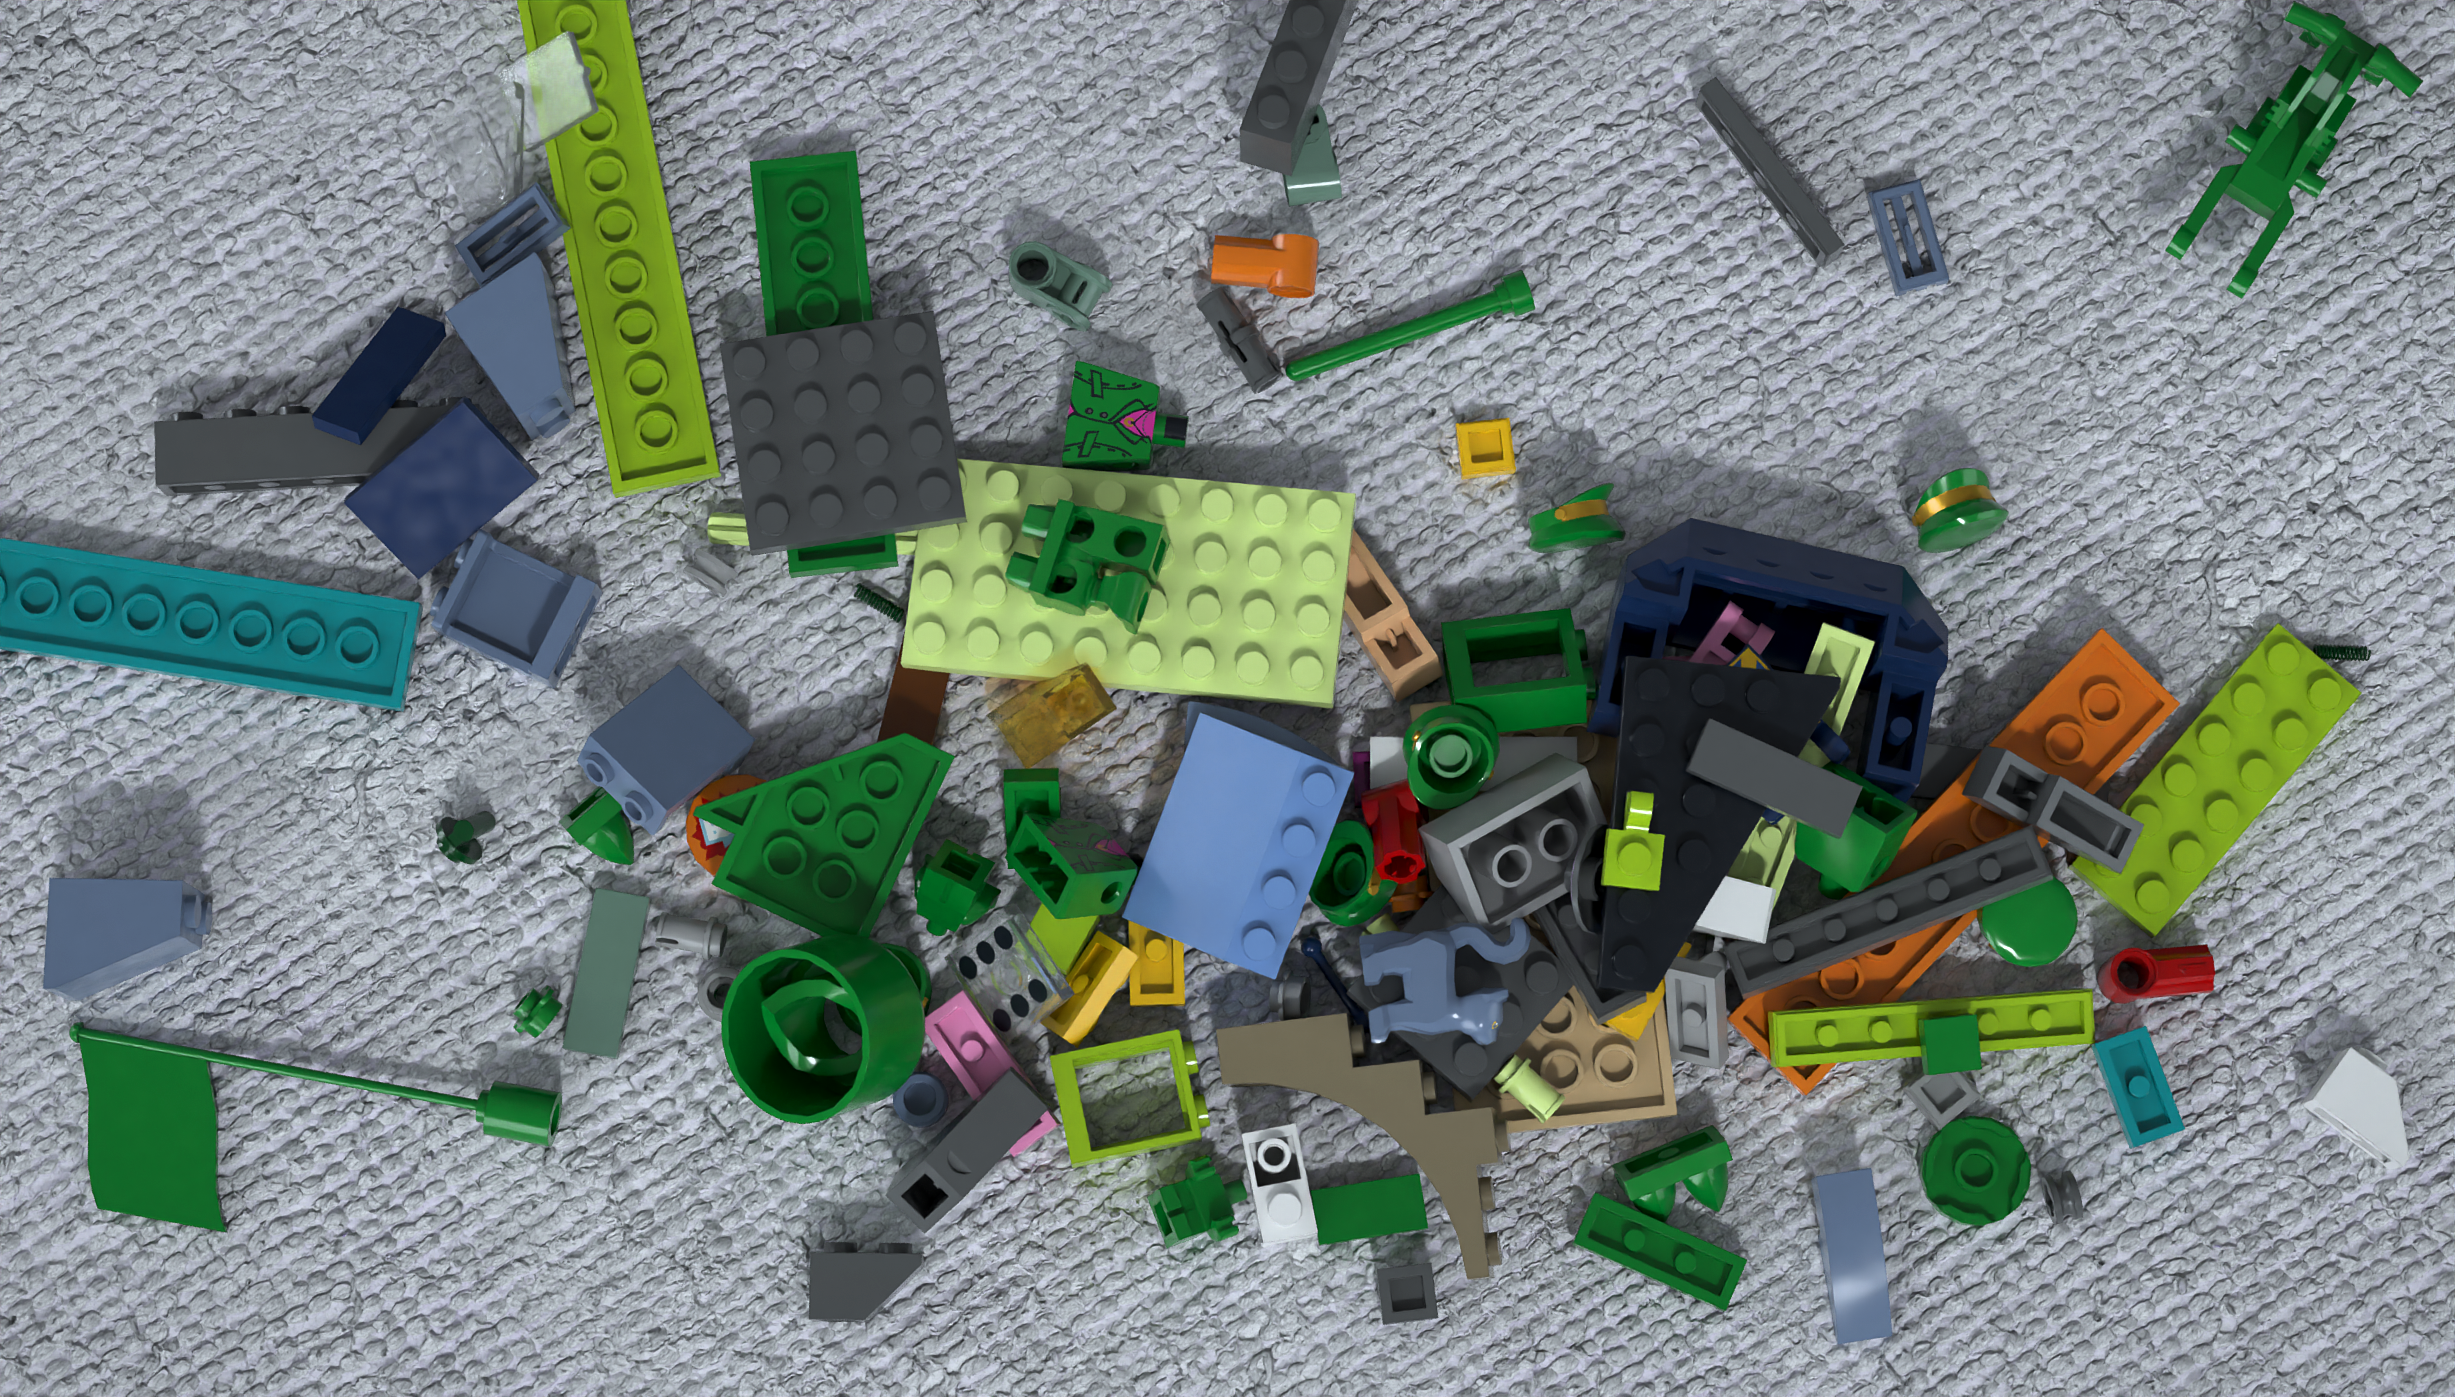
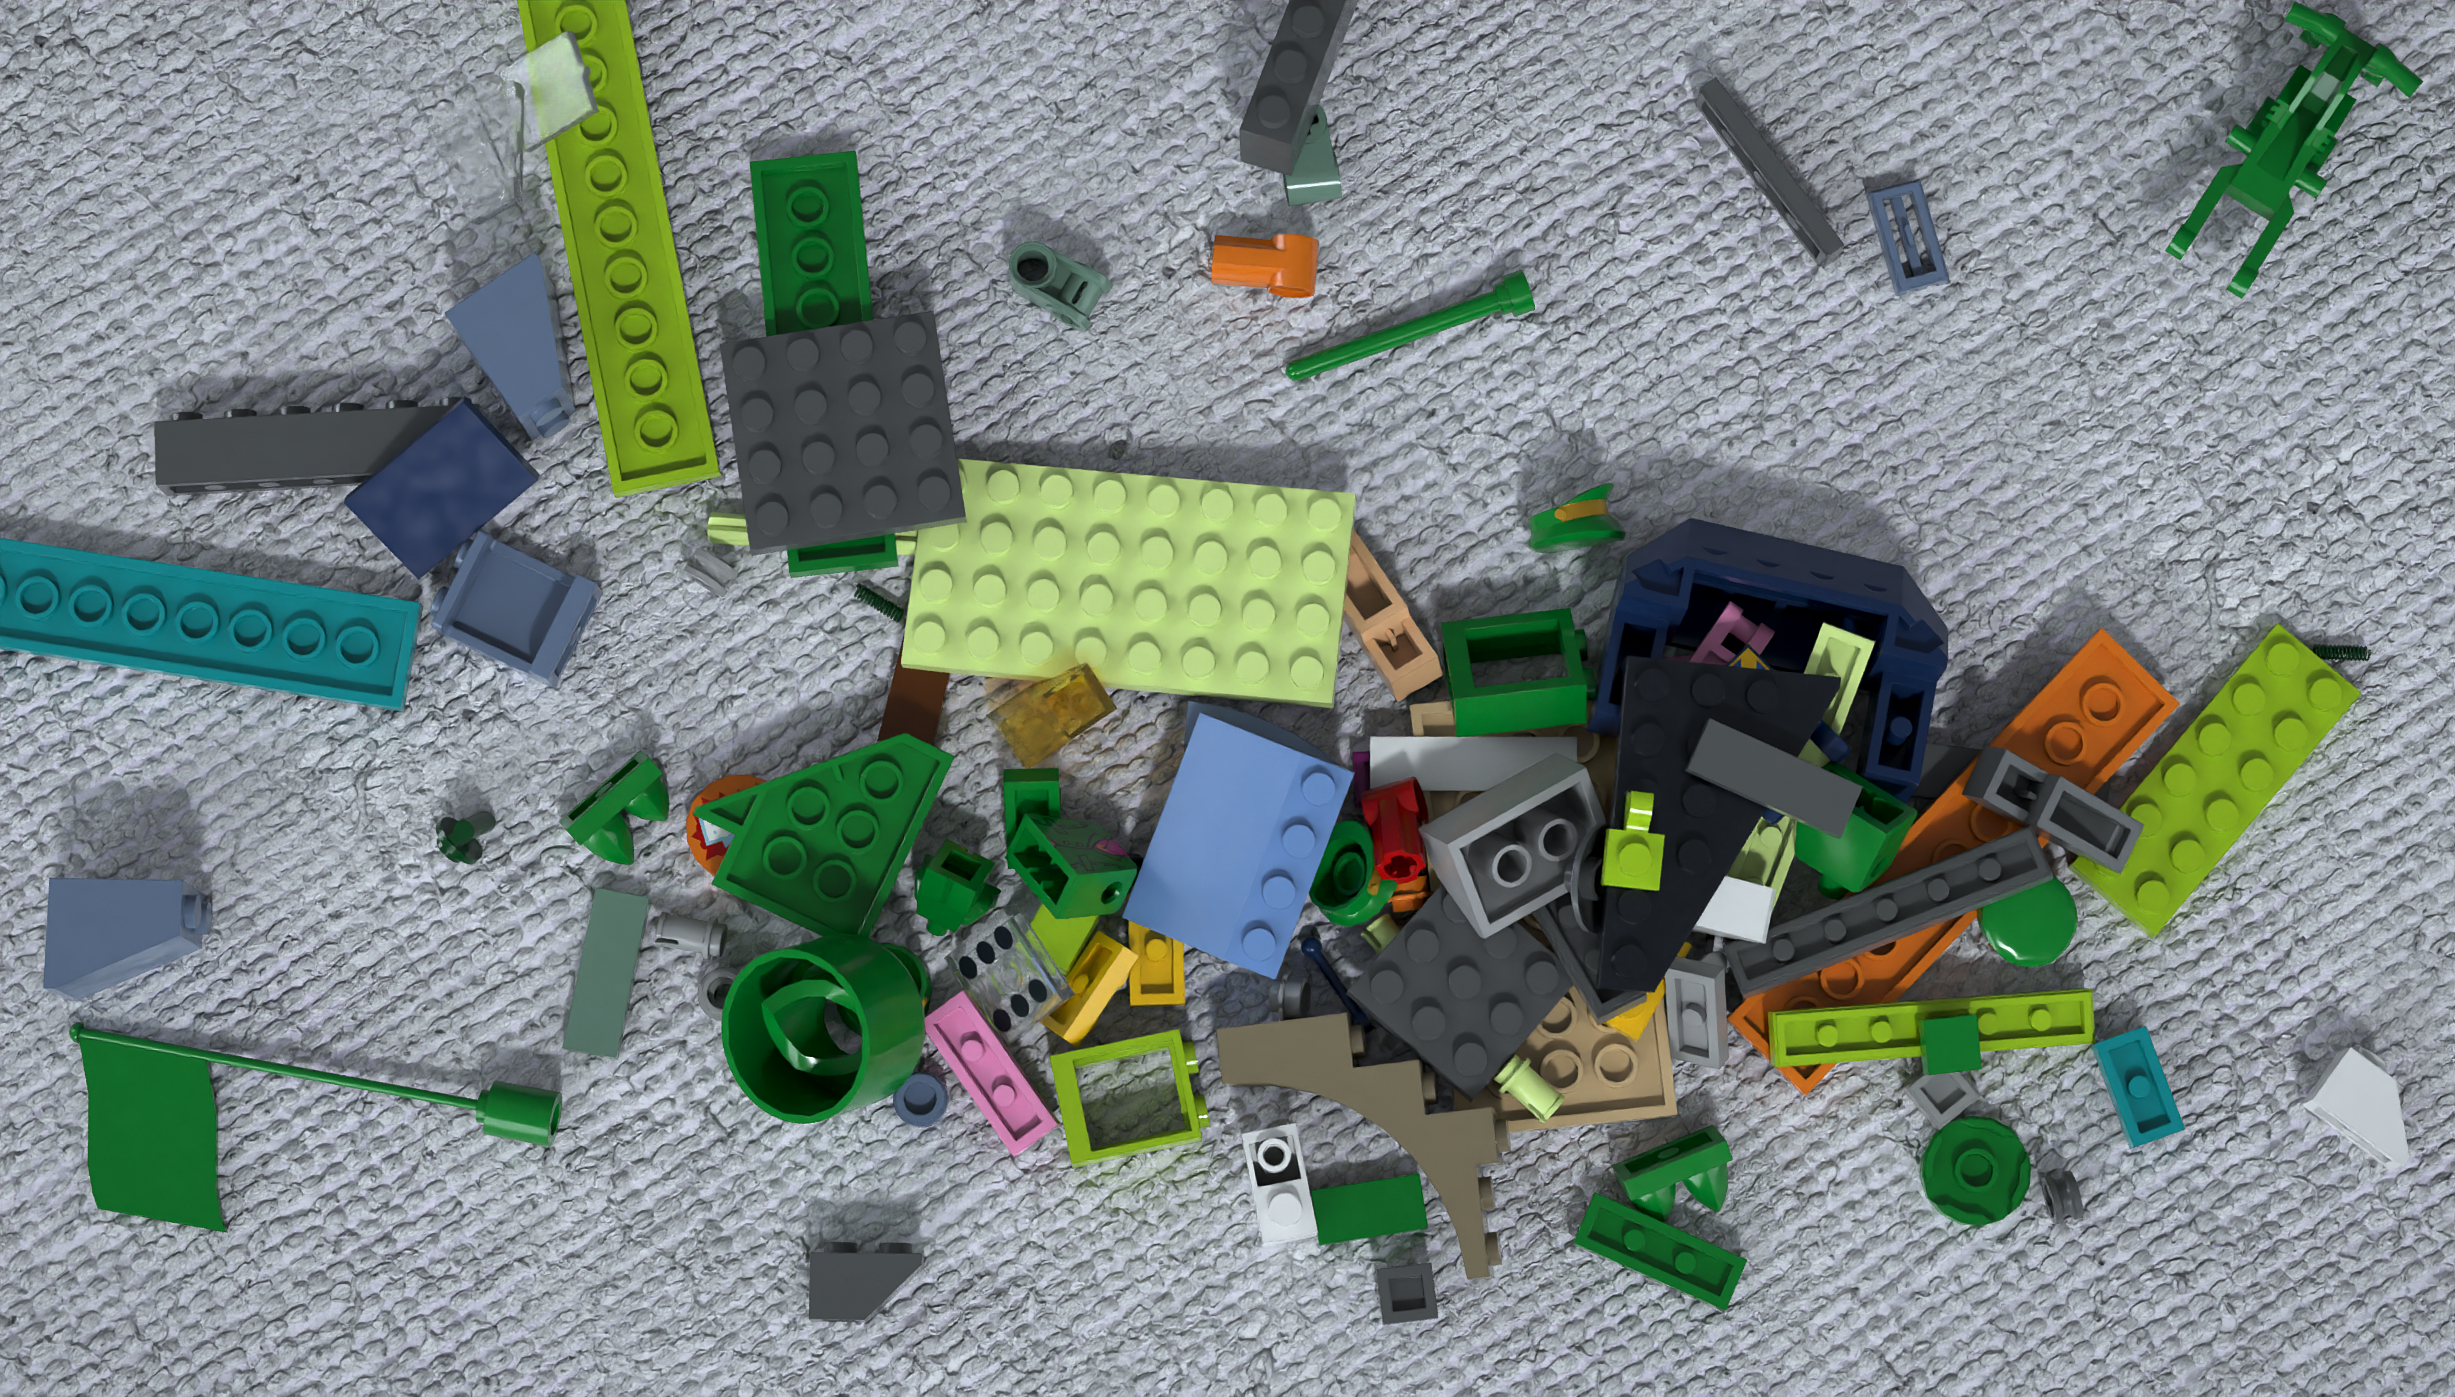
dark blue tile [312,306,446,445] -> none
sand blue tile [455,182,571,288] -> none
green plate [512,985,563,1038] -> none
sand blue panel [577,665,756,835] -> none
dark grey slope [885,1067,1050,1234] -> none
green hips [1005,499,1171,634] -> none
green torso [1062,361,1189,472] -> none
green piece [1147,1154,1247,1249] -> none
dark grey pin [1196,287,1283,394] -> none
sand blue animal [1359,917,1531,1045] -> none
green piece [1402,705,1500,810] -> none
yellow tile [1455,418,1516,480] -> none
sand blue slope [1811,1168,1892,1345] -> none
green piece [1912,468,2009,553] -> none
red piece [2097,944,2215,1004] -> none

